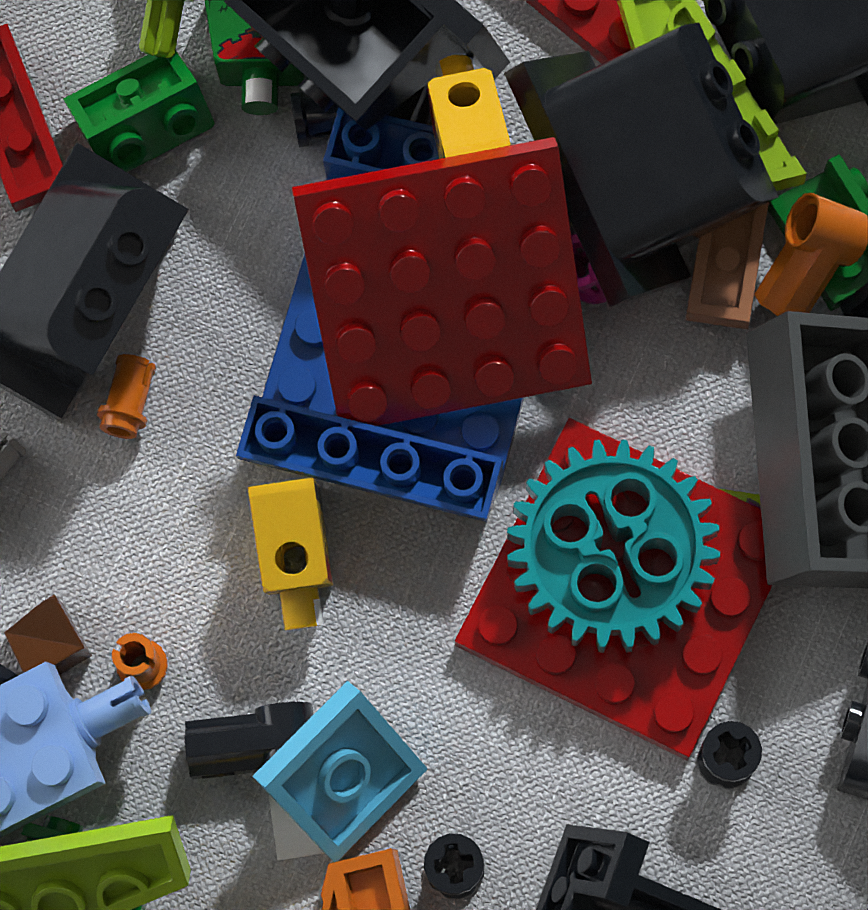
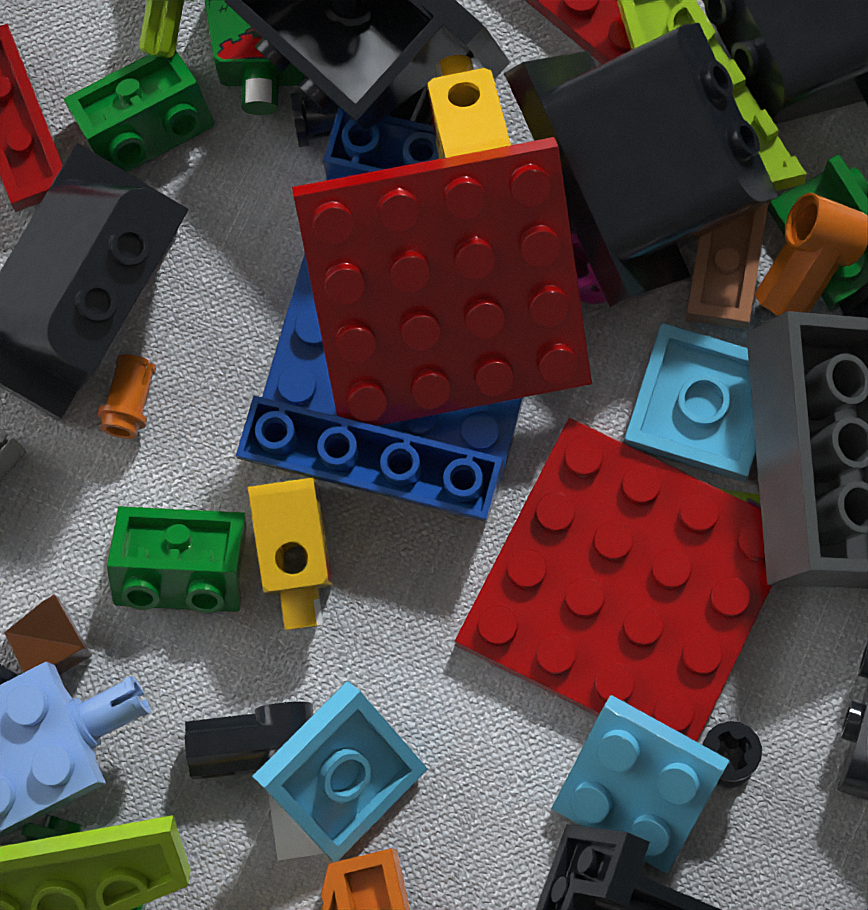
orange pin [112,633,168,690] -> none
black bush [424,833,484,899] -> none
teal gear [507,439,720,653] -> none
none -> green bracket [107,506,247,613]
none -> medium azure plate [551,695,729,874]
none -> medium azure plate [624,322,756,482]

